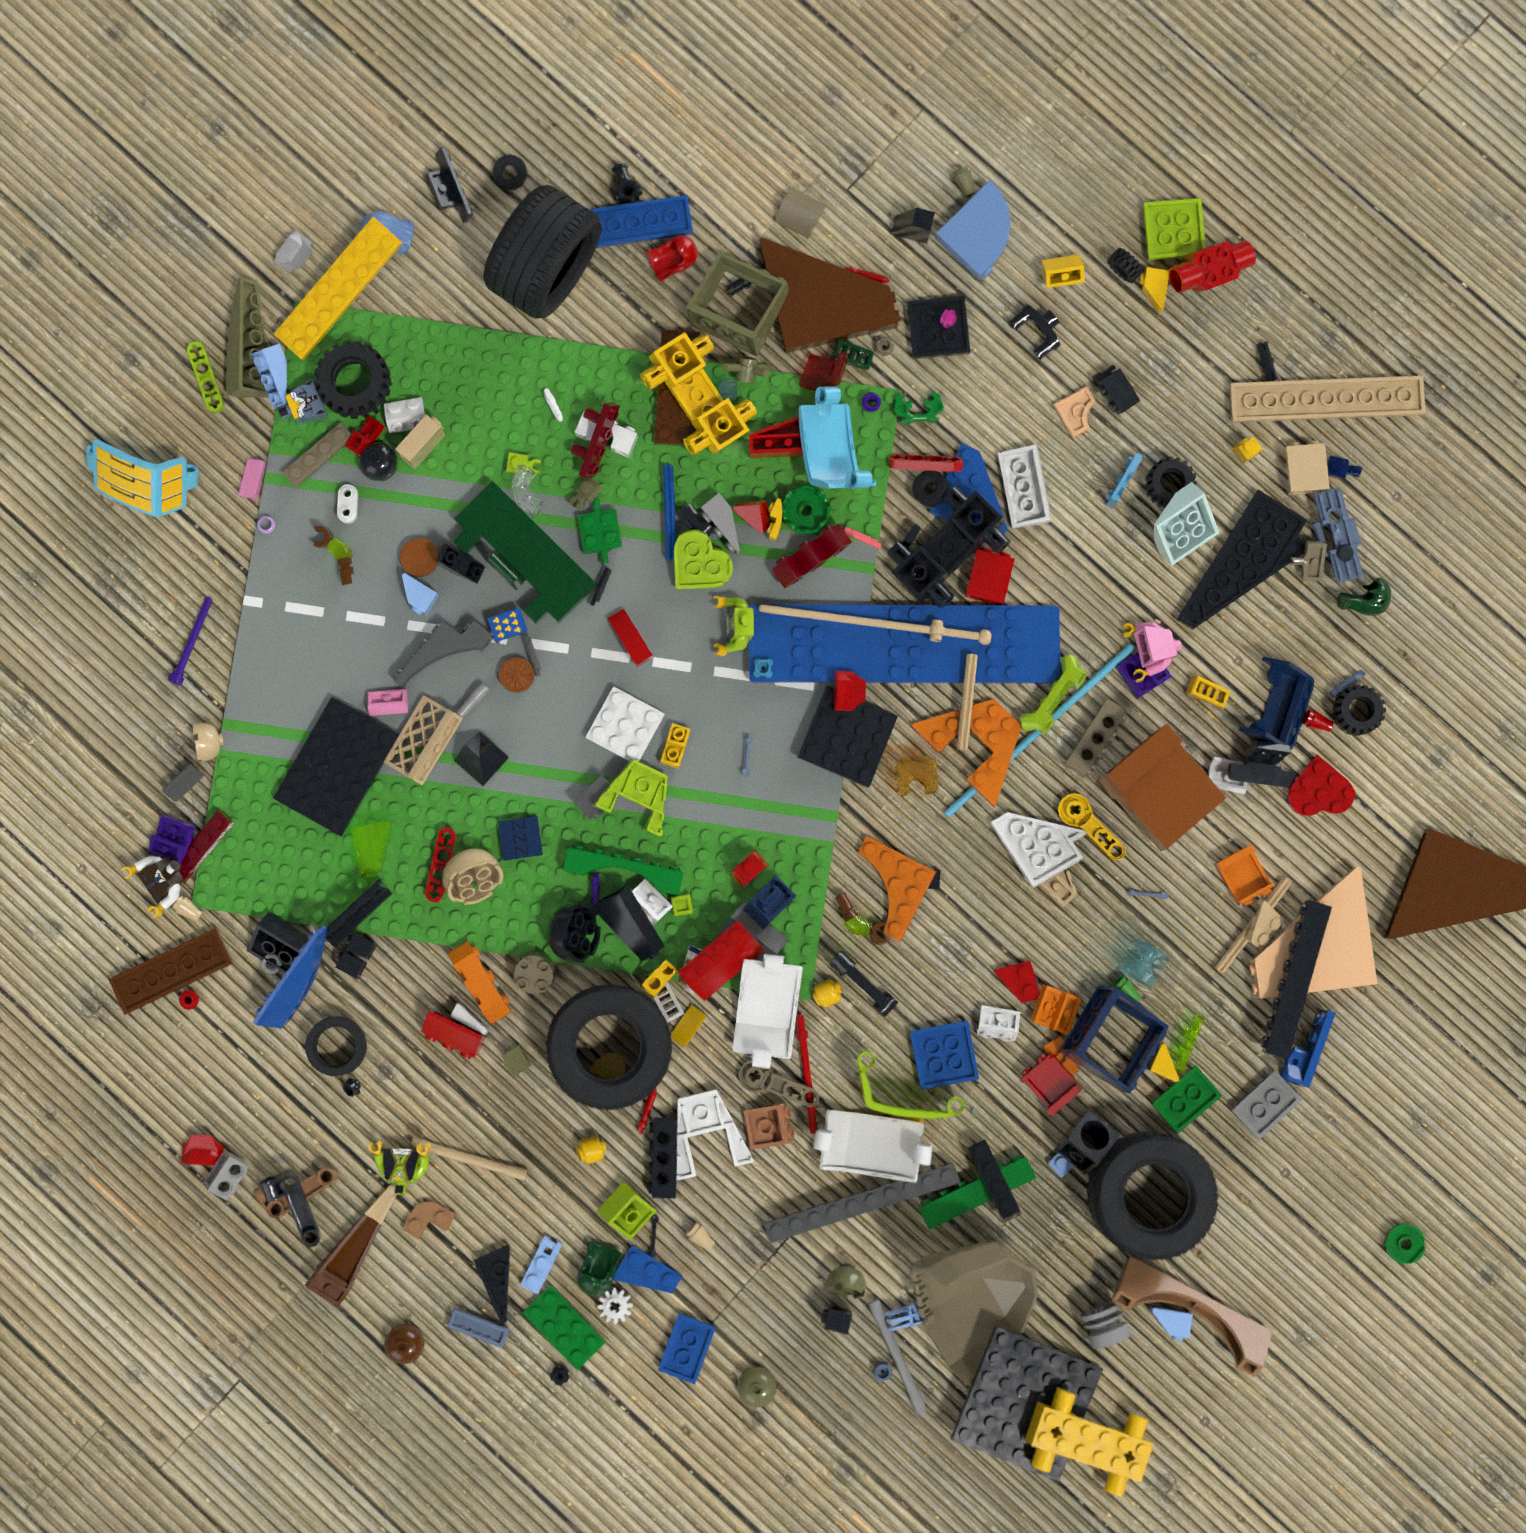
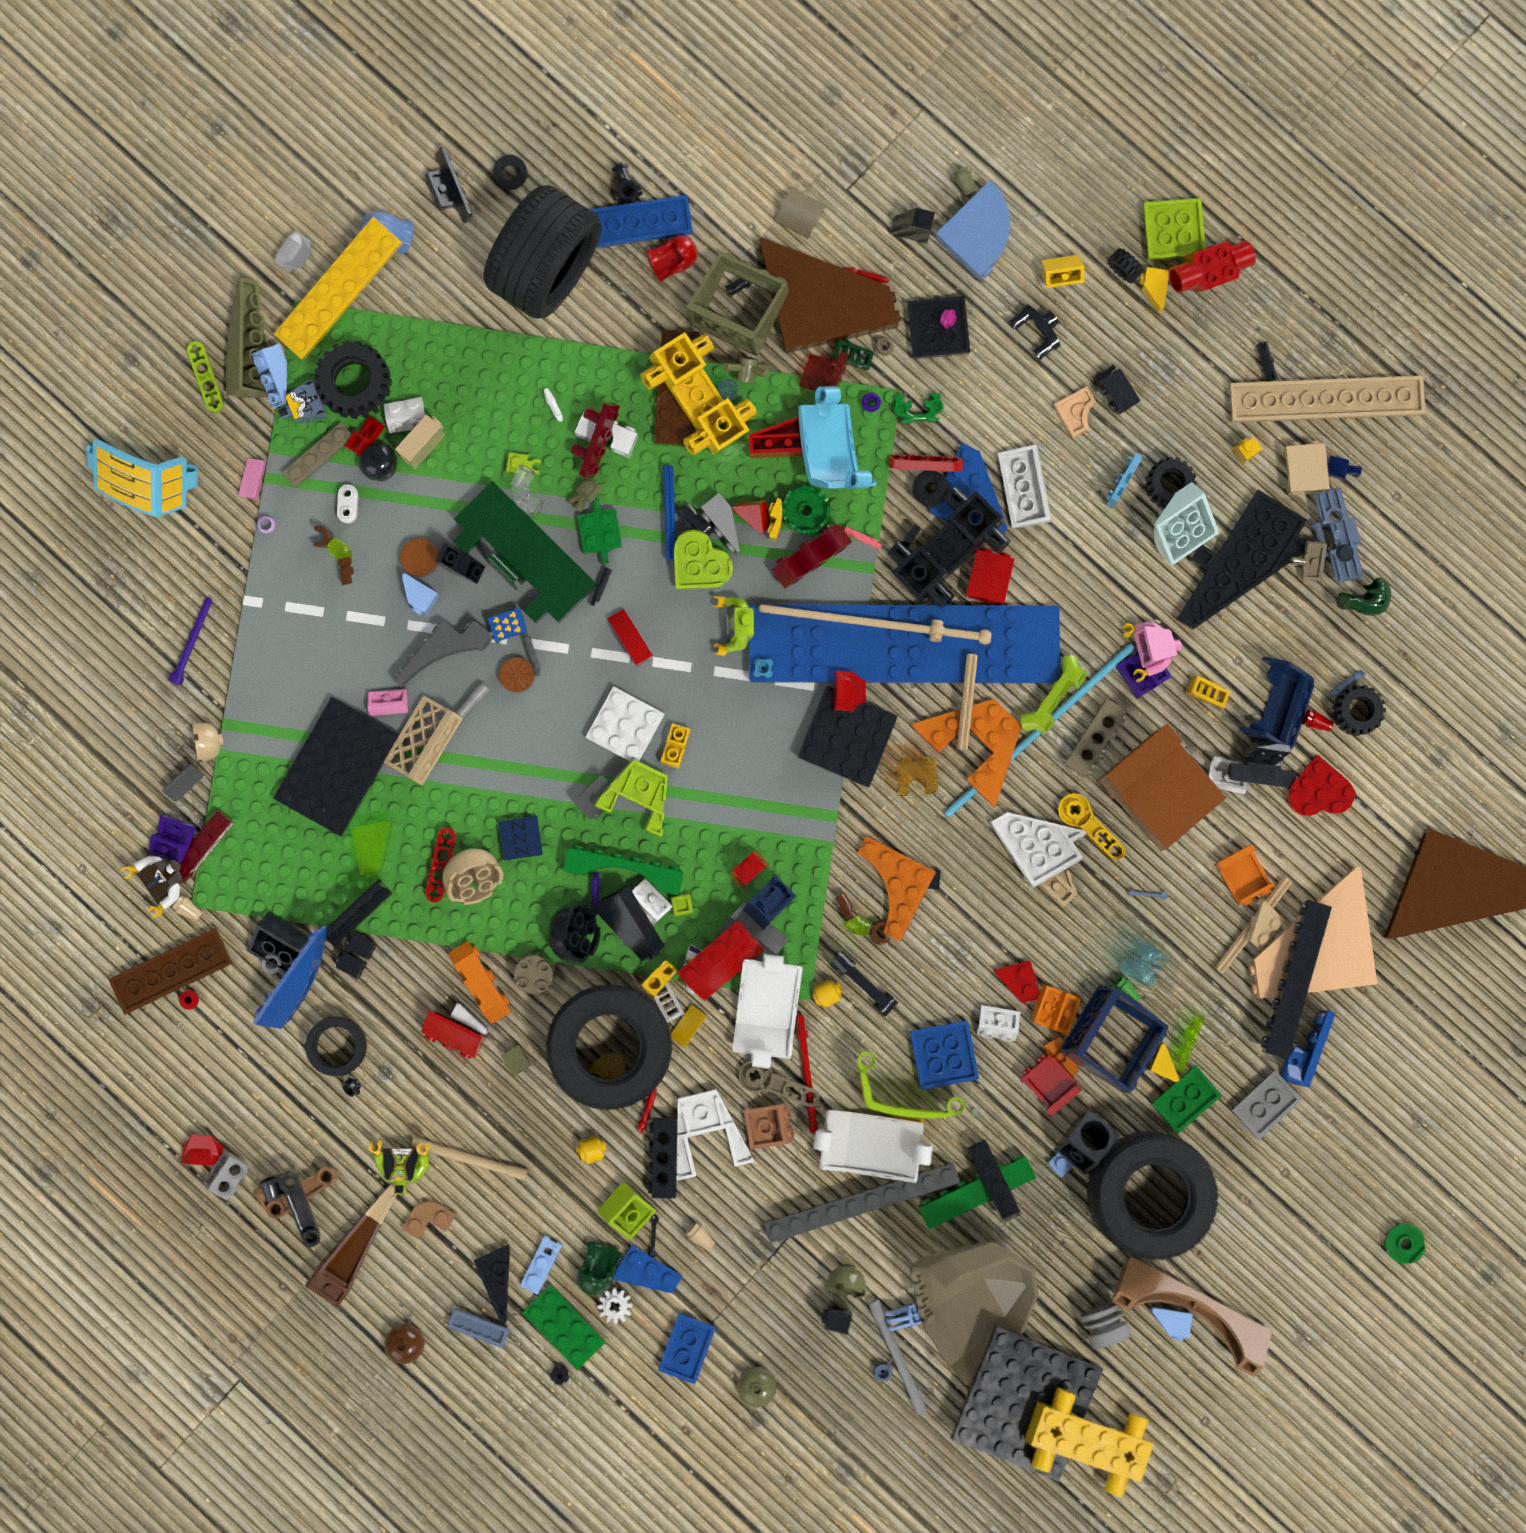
black slope [454,732,509,786] -> none
sand blue hinge [742,735,752,776] -> none
none -> black plate [1190,545,1217,571]

